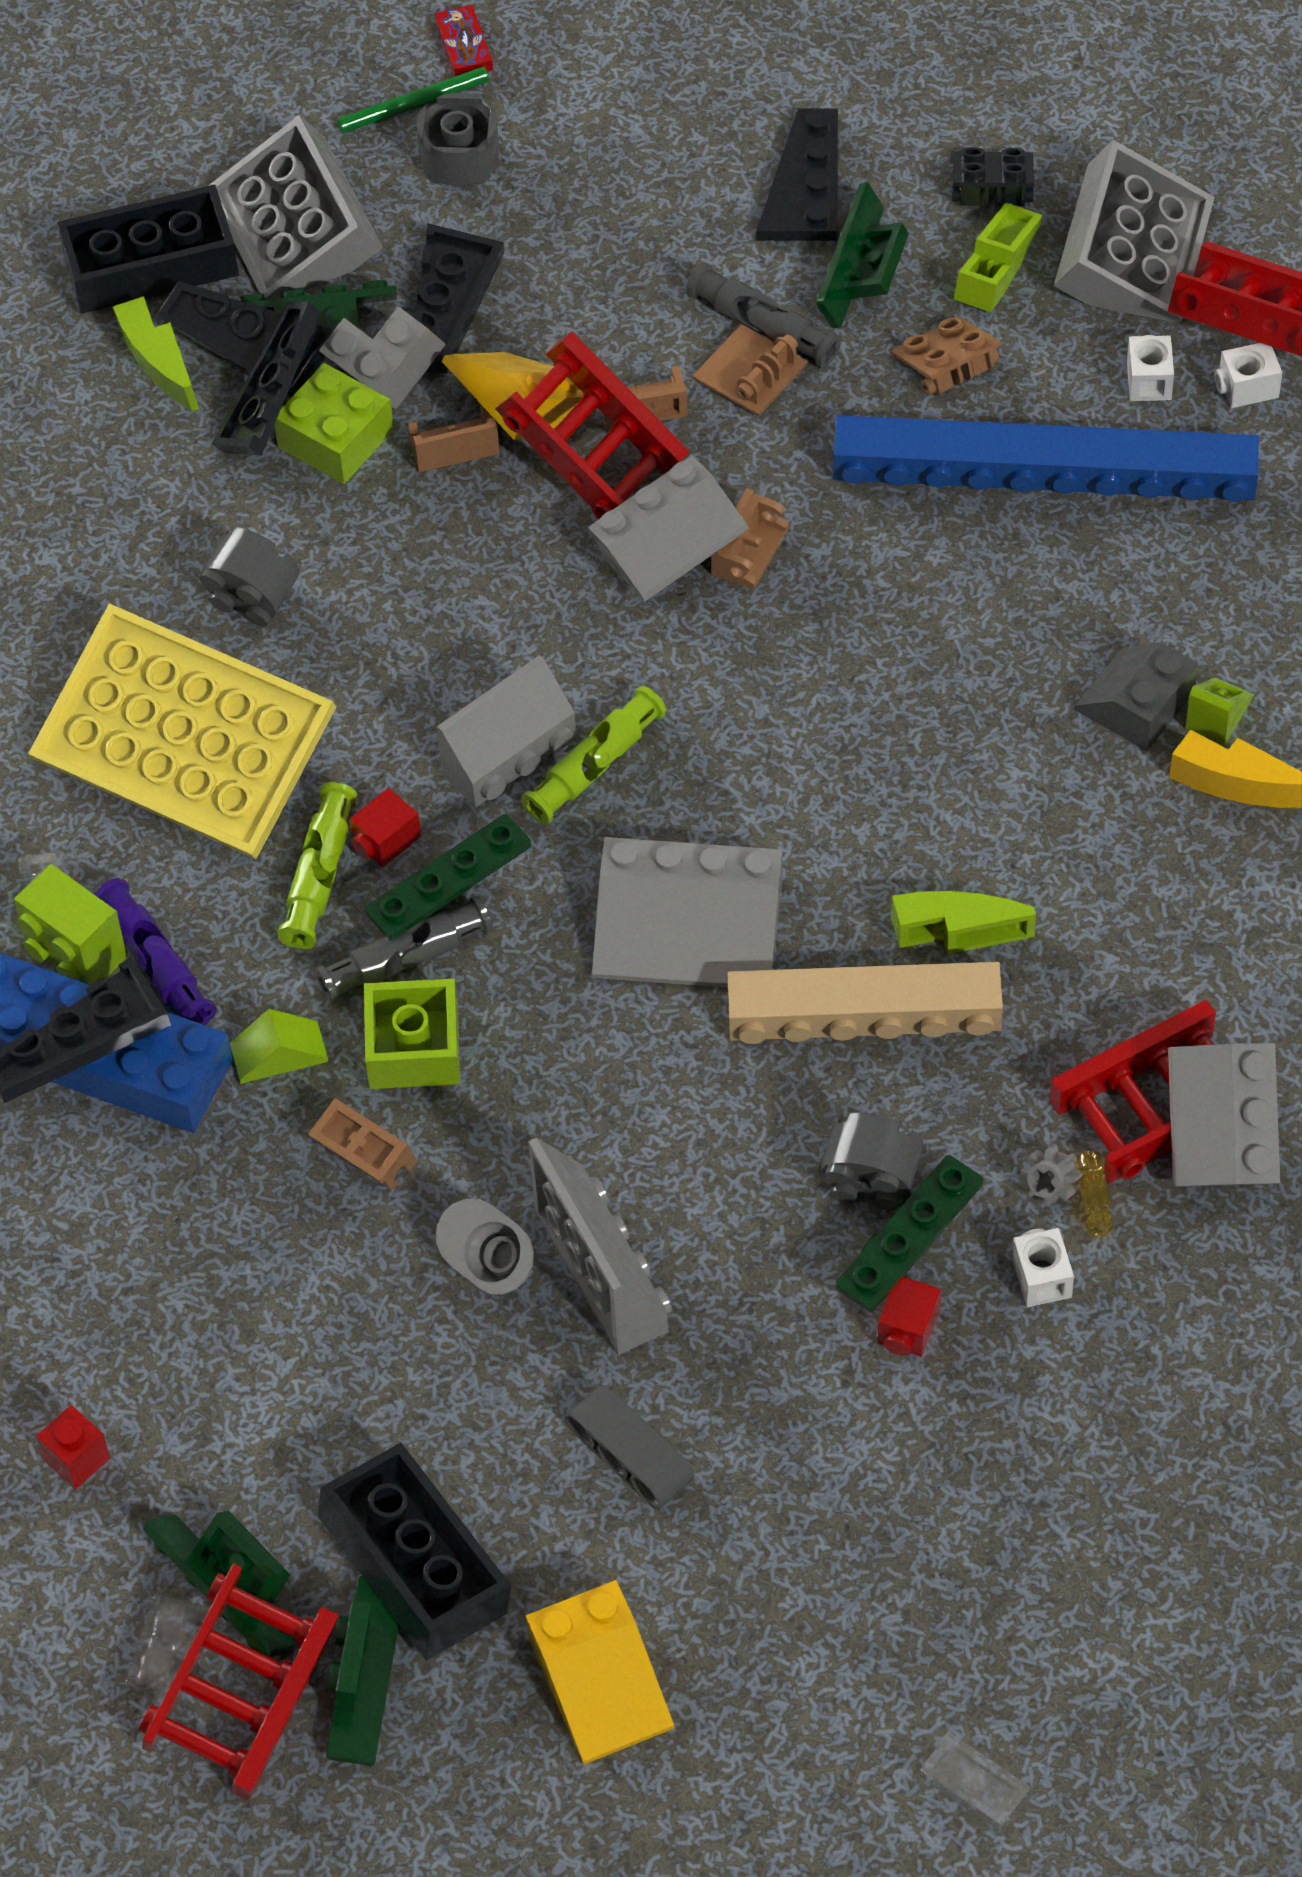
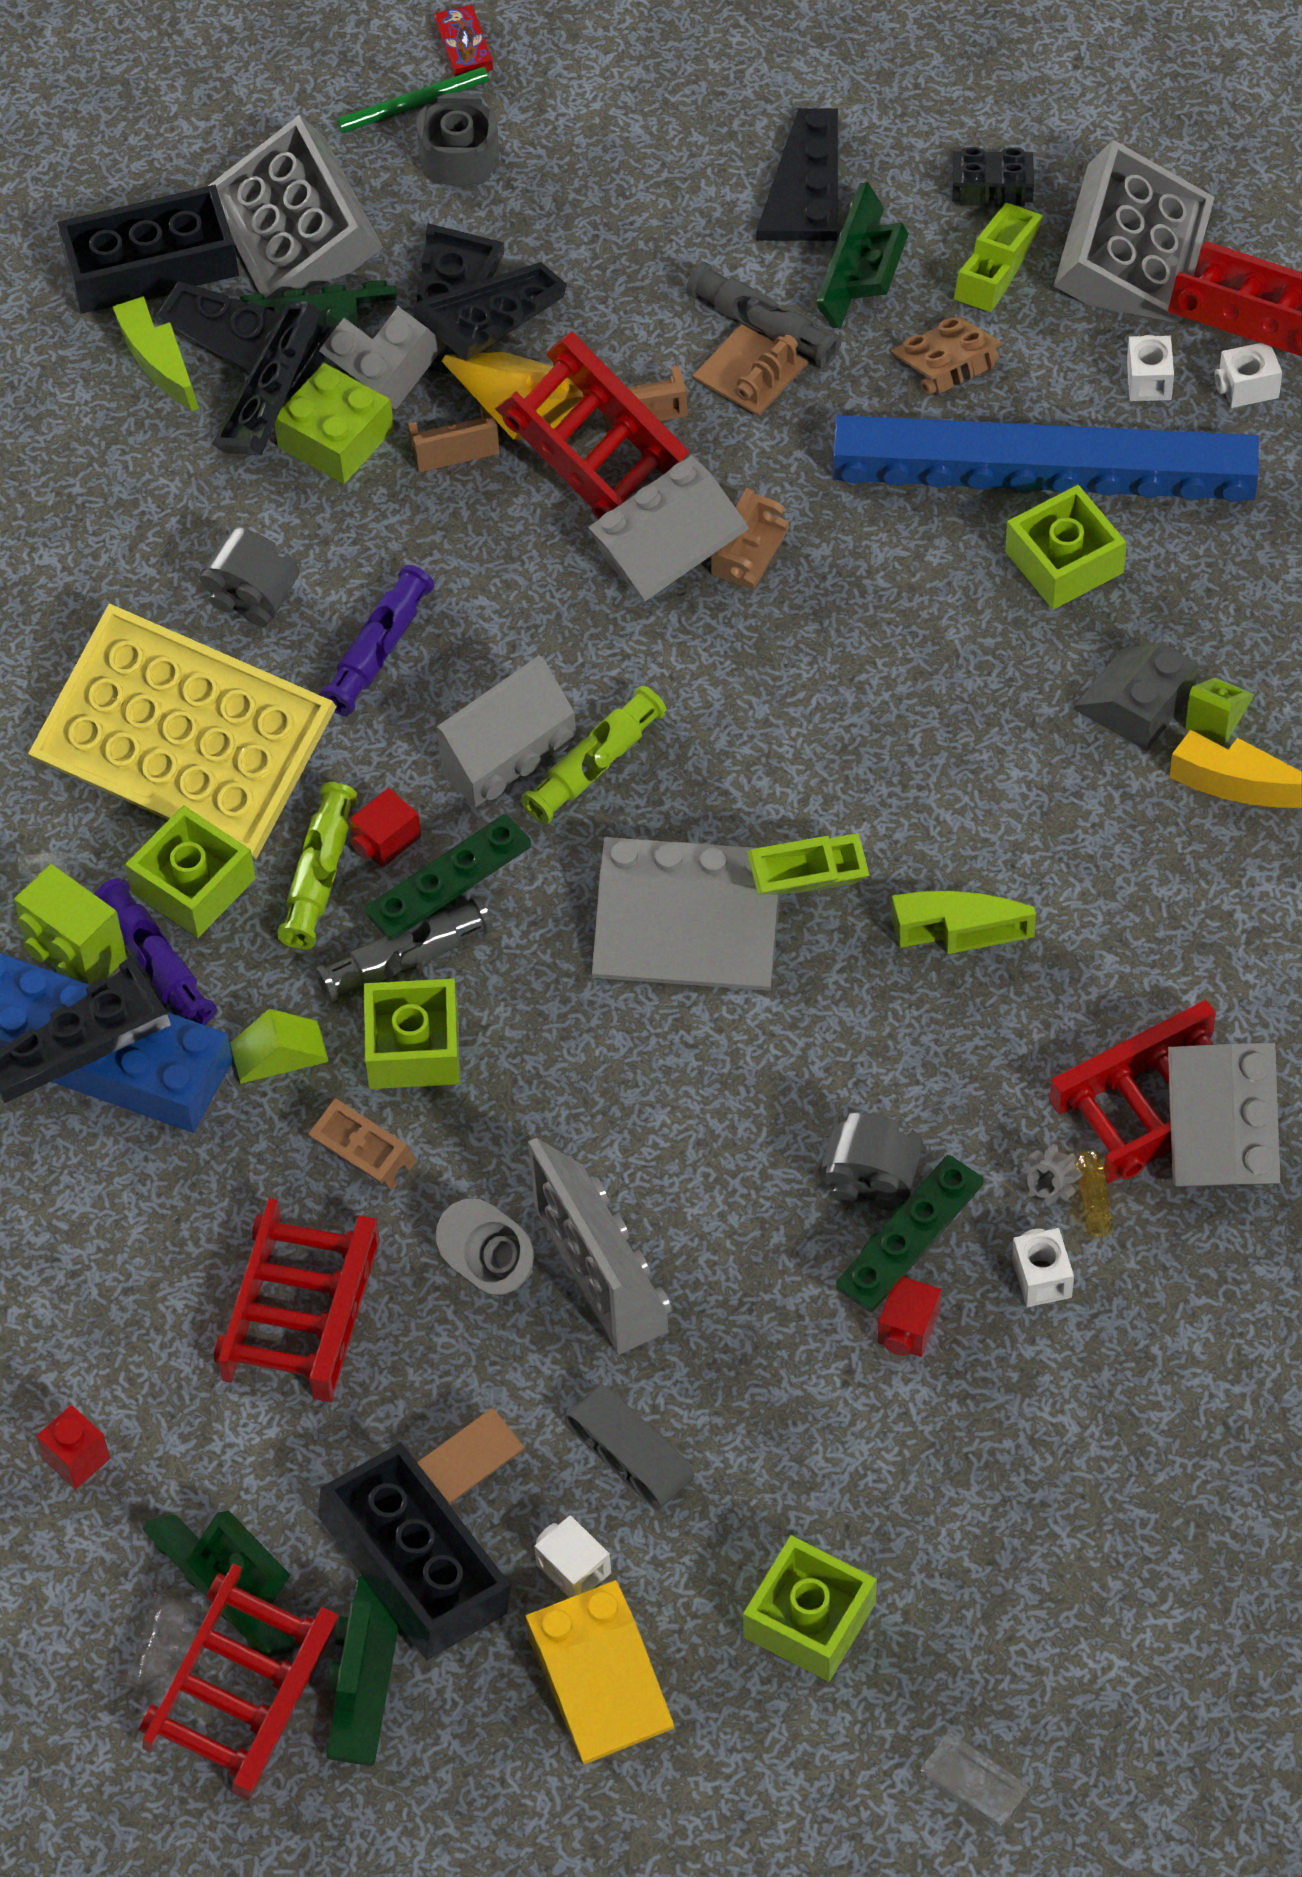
tan brick [727,962,1003,1044] -> none
none -> lime brick [125,805,256,938]
none -> red fence [214,1198,380,1403]
none -> dark purple piece [318,565,435,717]
none -> black wing [414,262,567,361]
none -> medium nougat hinge [417,1407,525,1506]
none -> white brick [534,1515,611,1598]
none -> lime brick [743,1535,877,1682]
none -> lime slope [747,833,870,895]
none -> lime brick [1005,484,1127,610]

